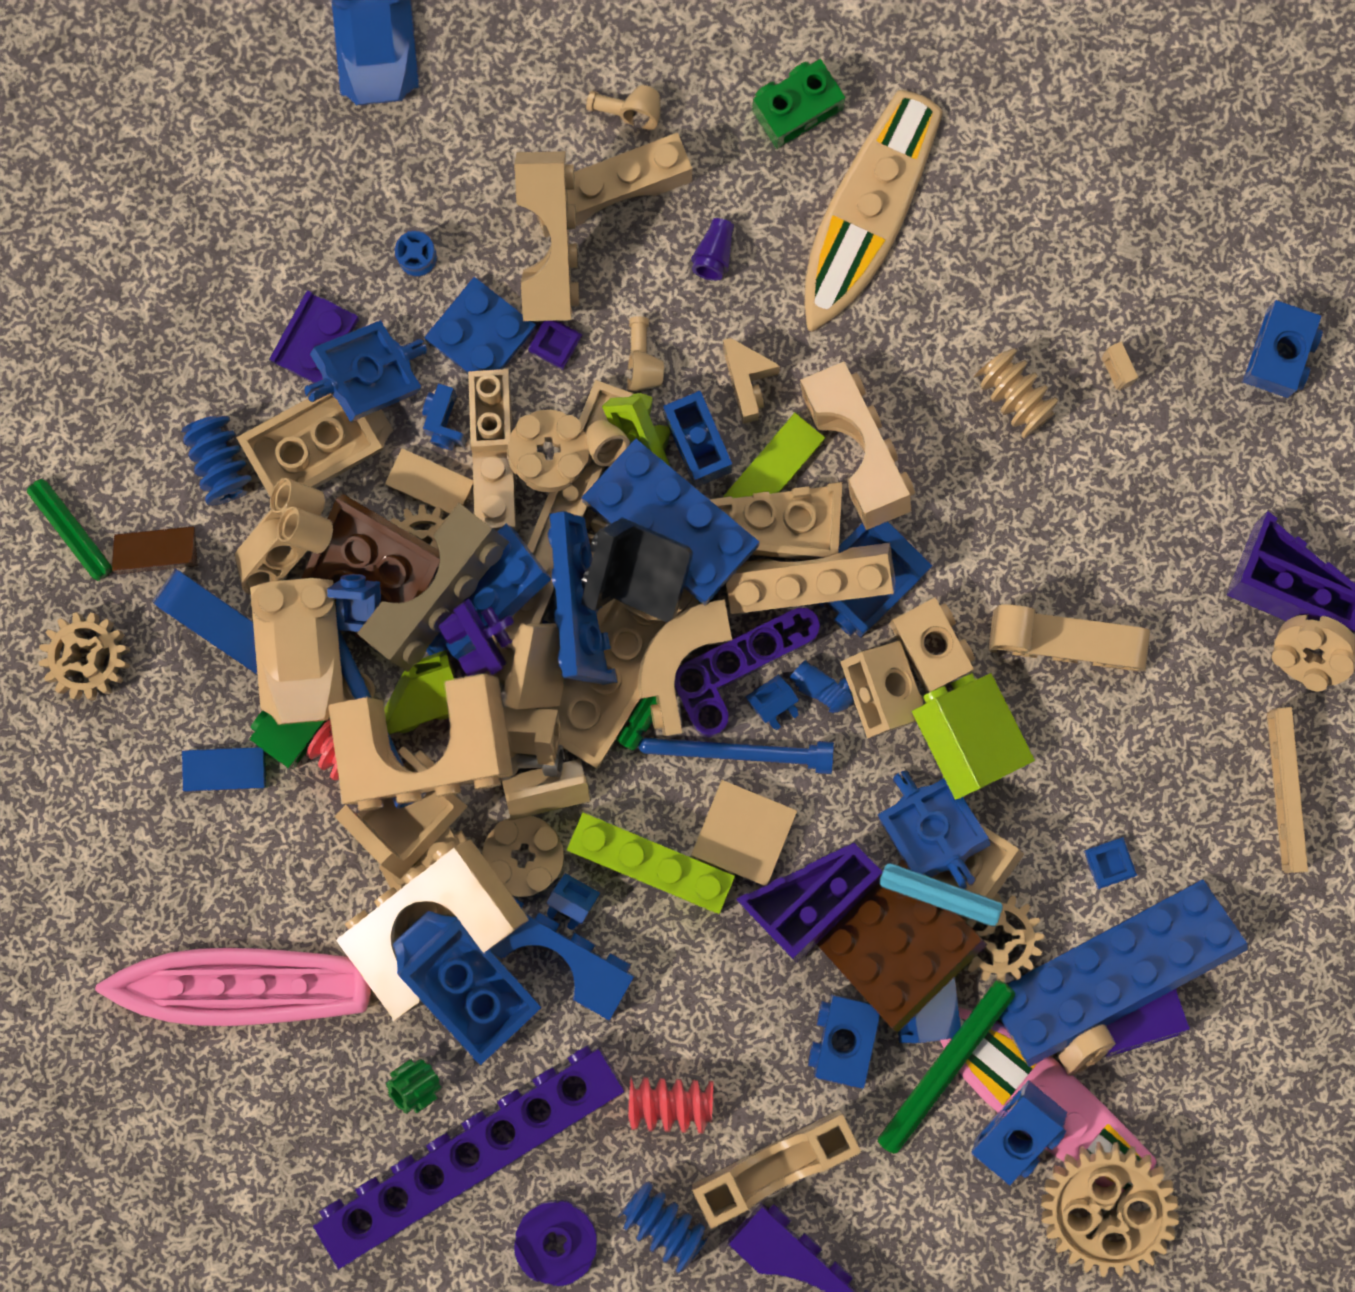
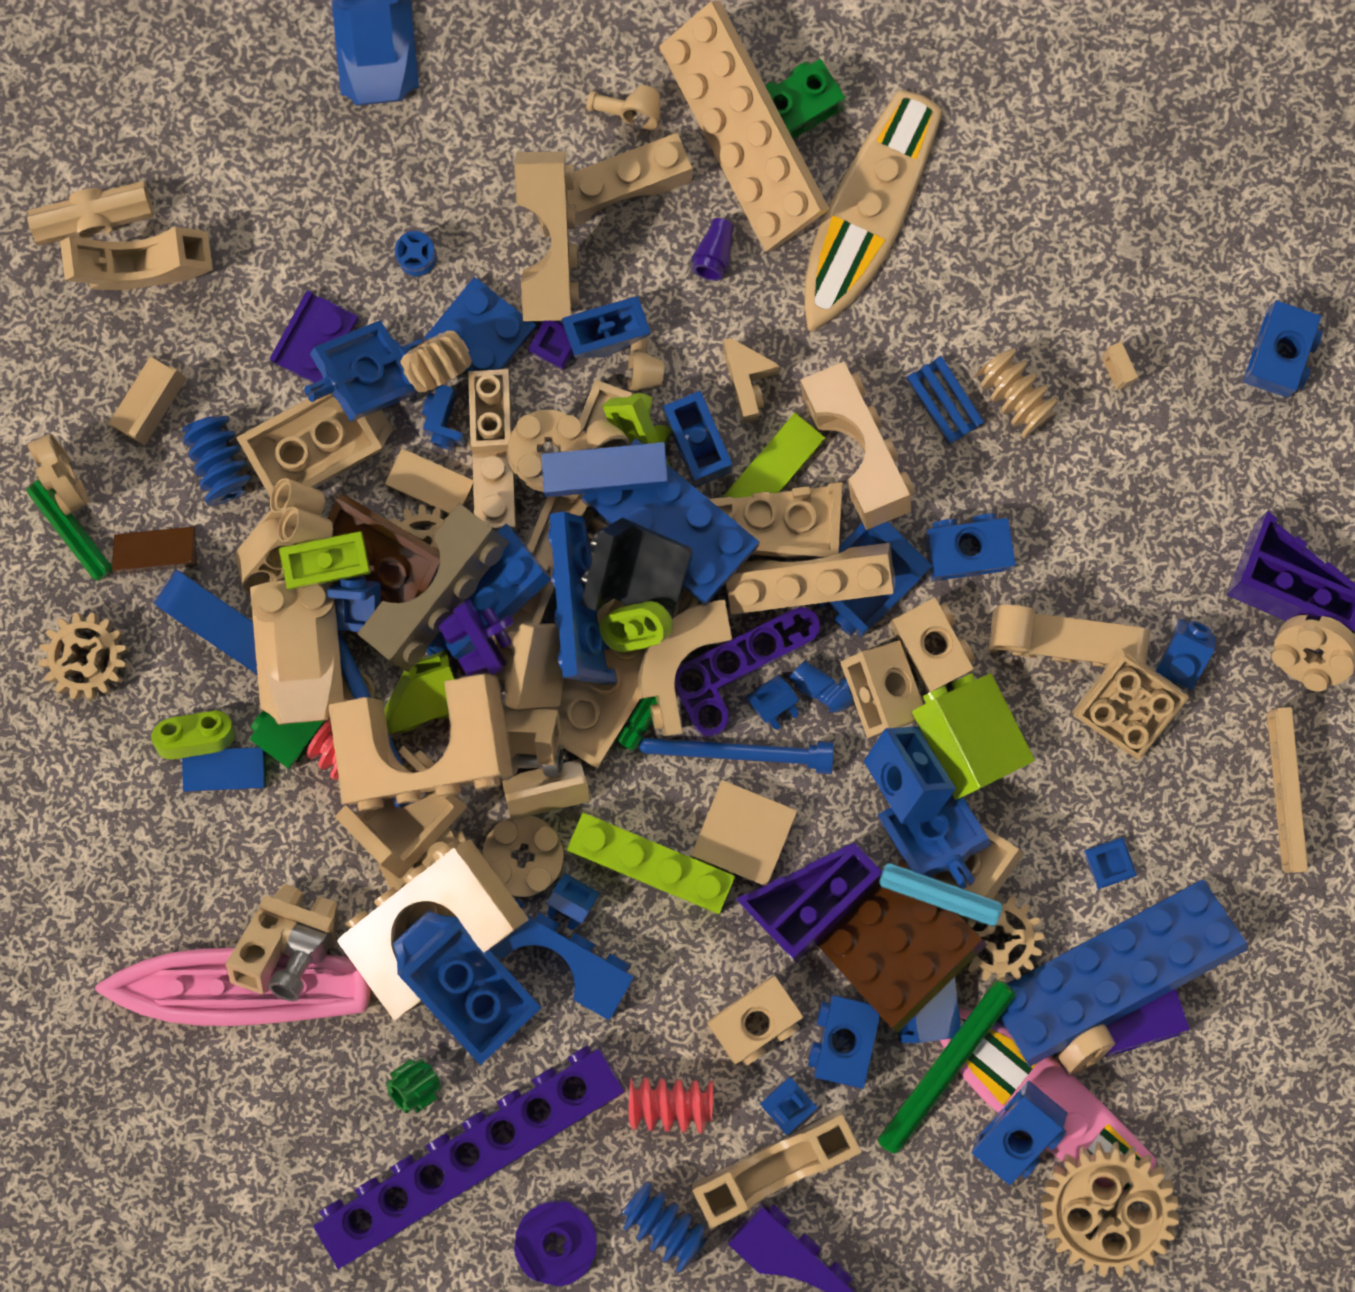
none -> tan piece [27,181,154,246]
none -> tan plate [27,434,89,516]
none -> tan arch [60,227,213,290]
none -> tan panel [108,356,187,446]
none -> lime plate [151,711,235,760]
none -> tan hips [226,884,338,1002]
none -> lime tile [279,531,371,590]
none -> tan gear [400,330,472,392]
none -> tile [541,442,668,497]
none -> blue slope [562,296,651,358]
none -> lime plate [599,601,673,652]
none -> tan plate [659,1,830,252]
none -> tan brick [707,975,803,1066]
none -> blue tile [759,1076,818,1136]
none -> blue brick [863,726,956,824]
none -> blue tile [906,356,984,445]
none -> blue brick [924,513,1016,582]
none -> tan tile [1072,649,1189,760]
none -> blue bracket [1155,619,1216,690]

